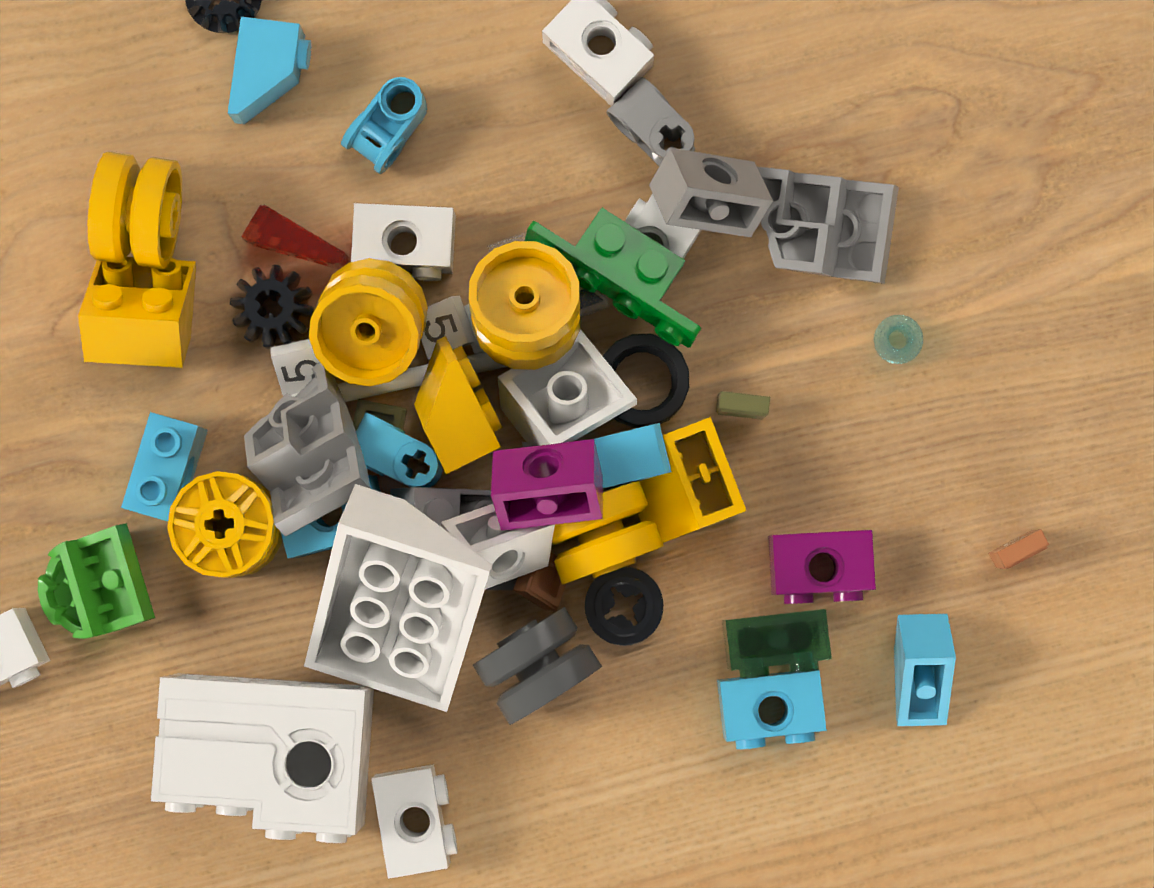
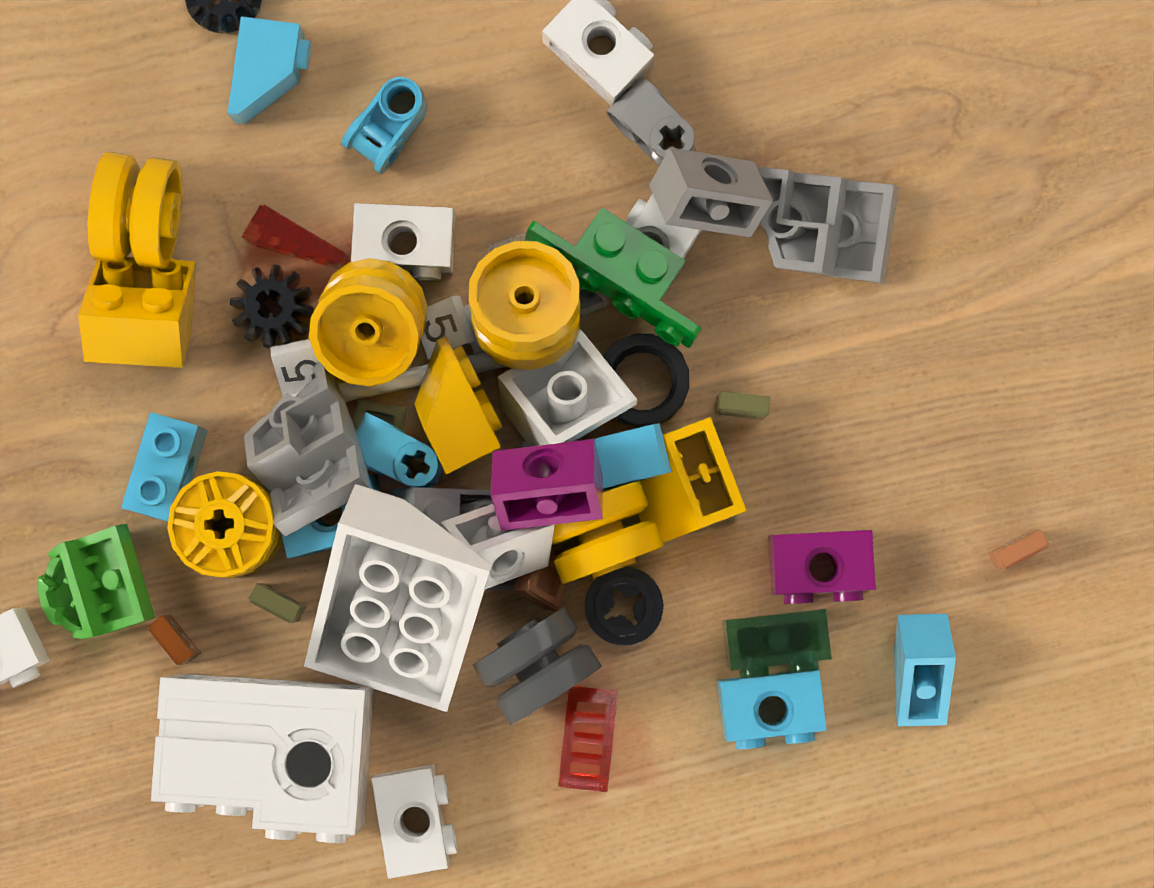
clear light blue plate [873,315,923,364] -> none
none -> dark orange tile [148,615,201,665]
none -> olive tile [248,583,307,623]
none -> clear red slope [558,686,618,792]

